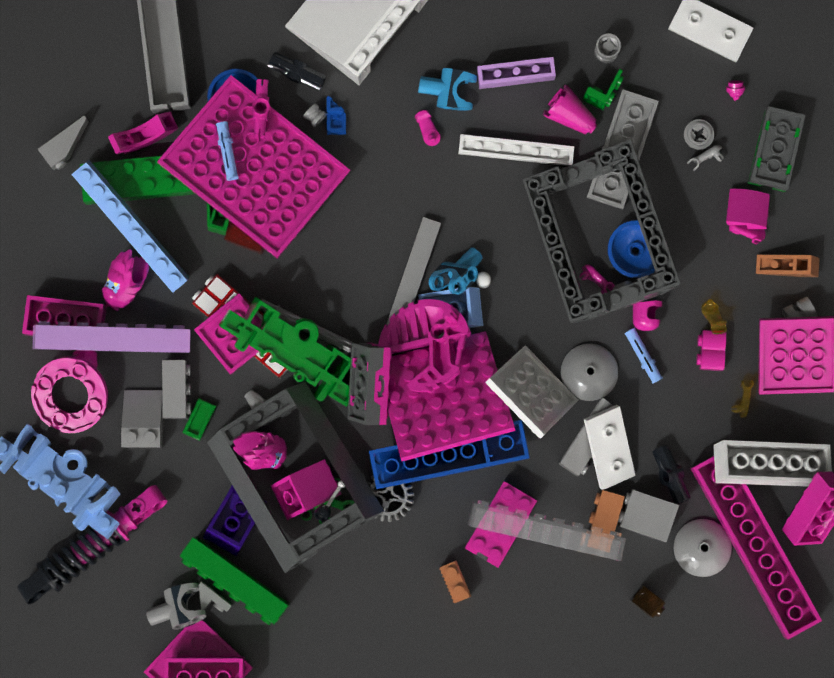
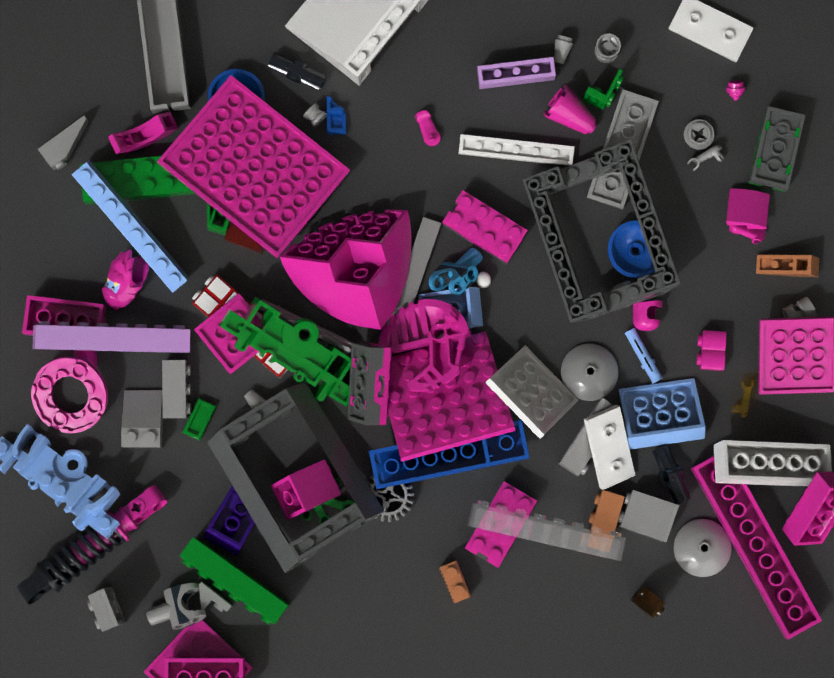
light blue pin [216,121,239,181] -> none
dark pink head [233,431,287,470] -> none
dark pink pin [252,79,270,138] -> none
black hinge [314,480,345,522] -> none
dark azure connector [418,68,478,111] -> none
dark pink piece [579,264,615,294] -> none
clear yellow piece [701,299,727,334] -> none
none -> light grey slope [87,587,126,632]
none -> dark pink brick [280,209,411,330]
none -> dark pink piece [442,190,528,265]
none -> light grey cone [554,35,573,64]
none -> light blue slope [619,378,705,450]

